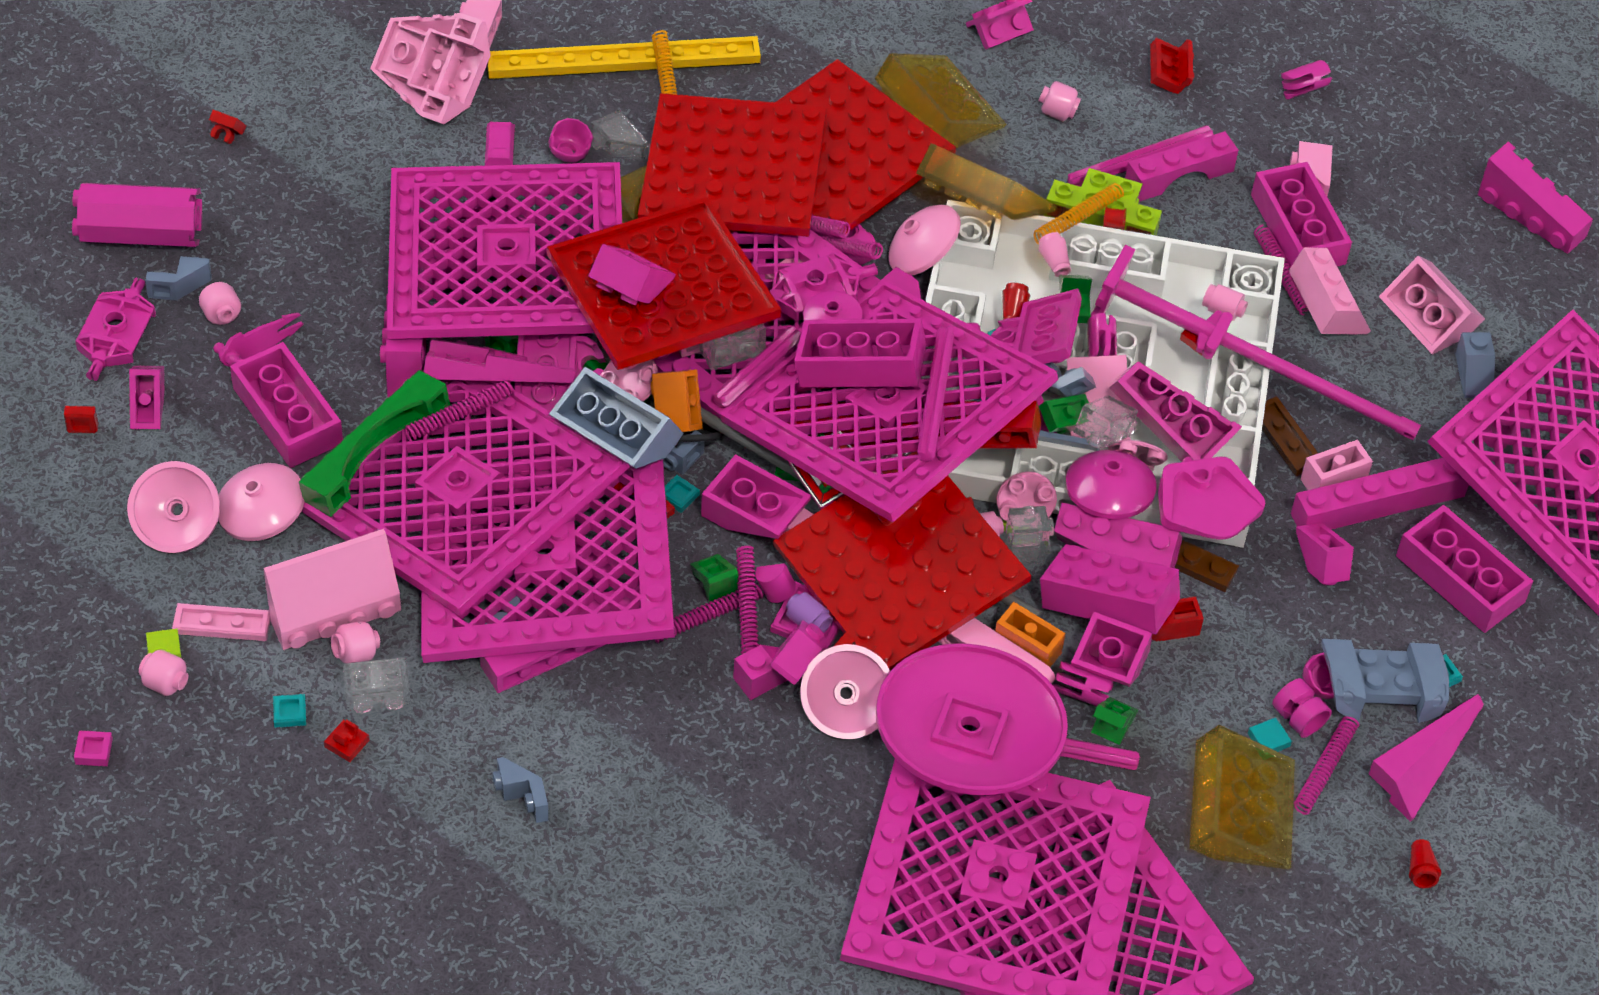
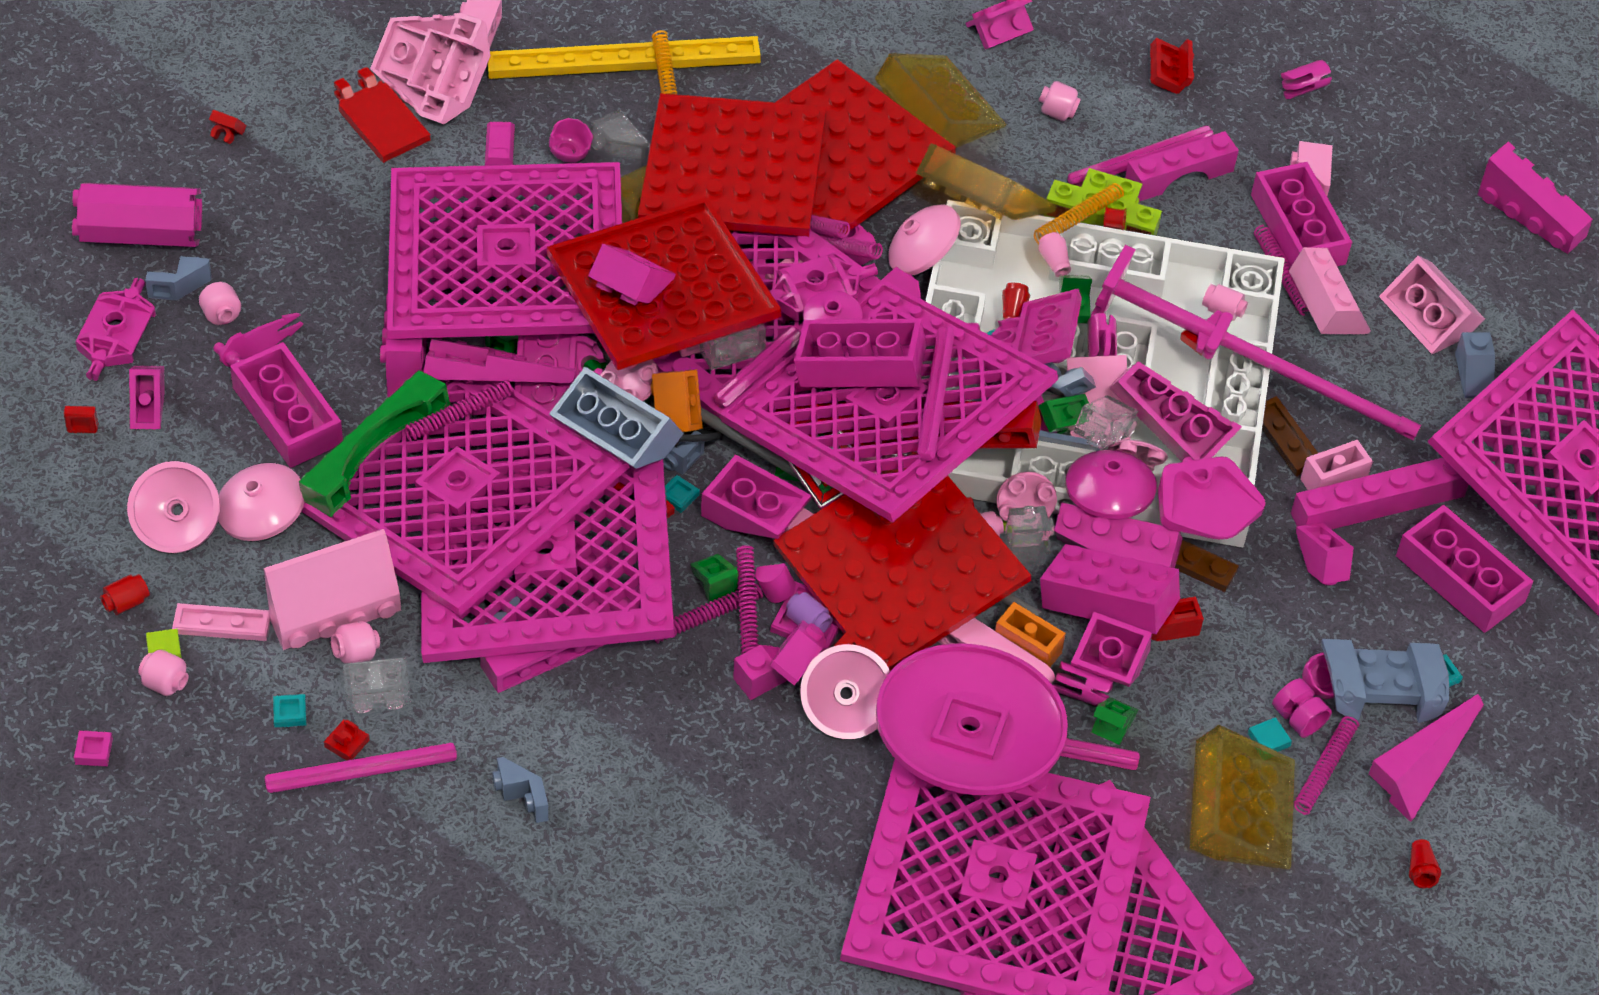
none -> red brick [100,574,150,615]
none -> dark pink axle [265,743,457,793]
none -> red tile [334,67,431,163]

